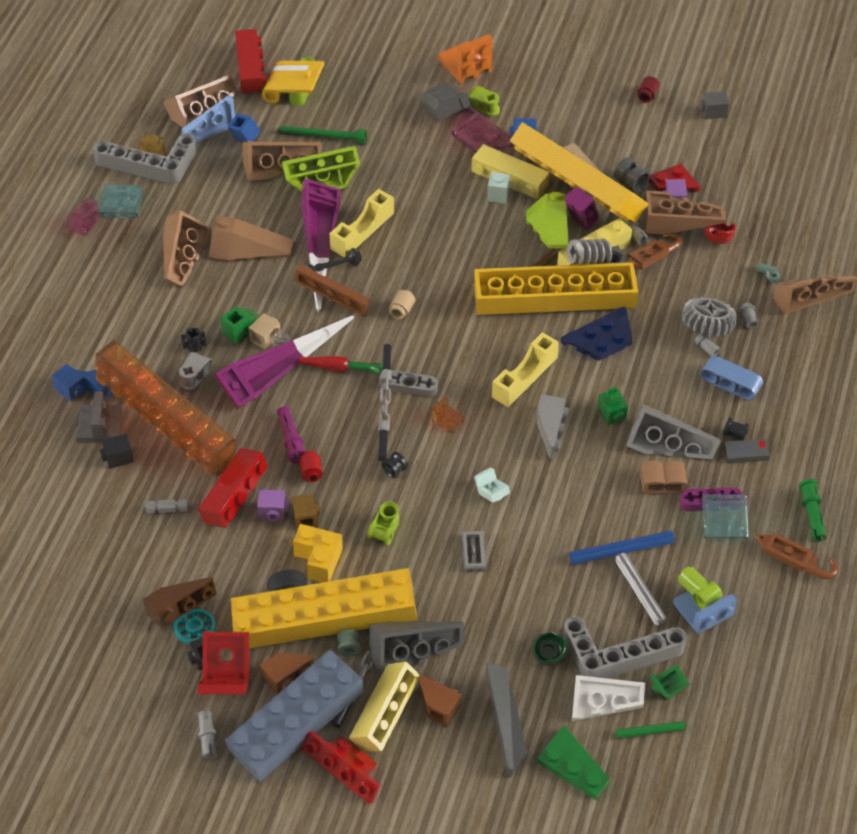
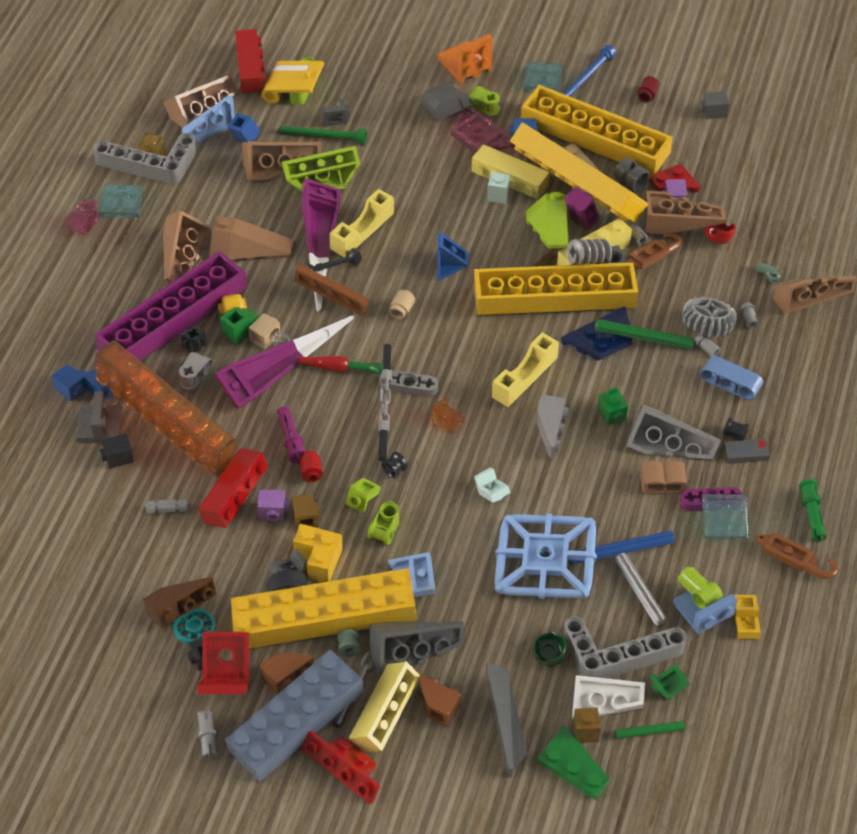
light grey tile [462,531,486,572] -> none
none -> magenta brick [94,251,247,366]
none -> yellow head [218,294,247,315]
none -> dark grey bracket [269,549,307,574]
none -> dark grey bracket [323,98,349,126]
none -> lime bracket [346,478,381,513]
none -> light blue wing [388,552,436,598]
none -> blue slope [437,232,468,282]
none -> light blue plate [494,513,597,599]
none -> yellow brick [521,85,672,175]
none -> clear light blue plate [524,62,563,93]
none -> blue piece [563,45,616,97]
none -> pearl gold brick [573,707,601,743]
none -> green axle [595,319,694,349]
none -> yellow slope [734,595,761,639]

